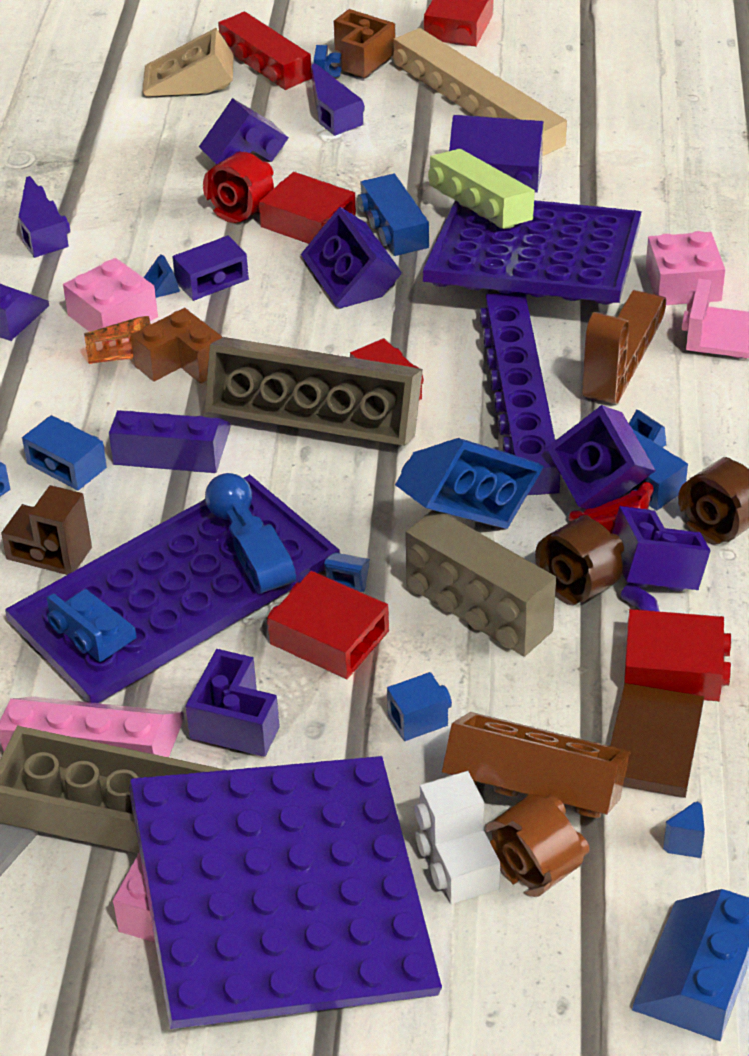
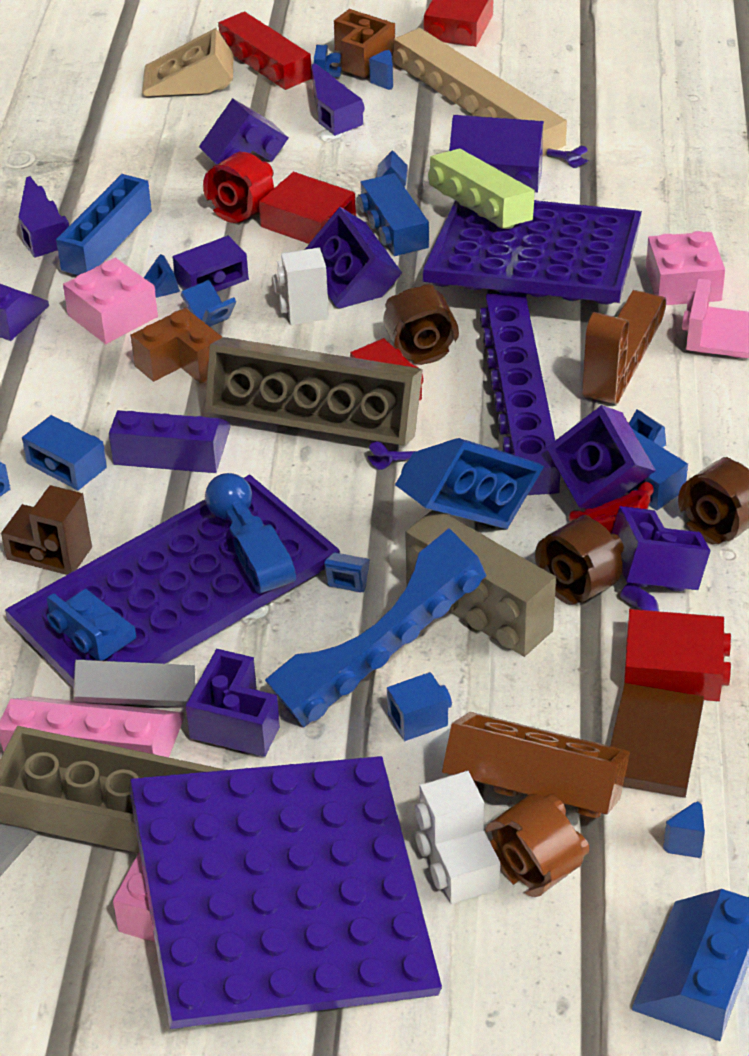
clear orange slope [84,316,150,364] -> none
red brick [267,571,389,680] -> none
none -> blue brick [56,174,152,275]
none -> light grey tile [73,660,195,707]
none -> blue bracket [181,280,237,327]
none -> blue arch [265,528,487,728]
none -> white brick [273,248,329,325]
none -> dark purple hand [367,442,415,470]
none -> blue slope [369,50,393,90]
none -> blue slope [377,150,408,186]
none -> reddish brown brick [383,284,459,365]
none -> dark purple hand [547,145,589,168]

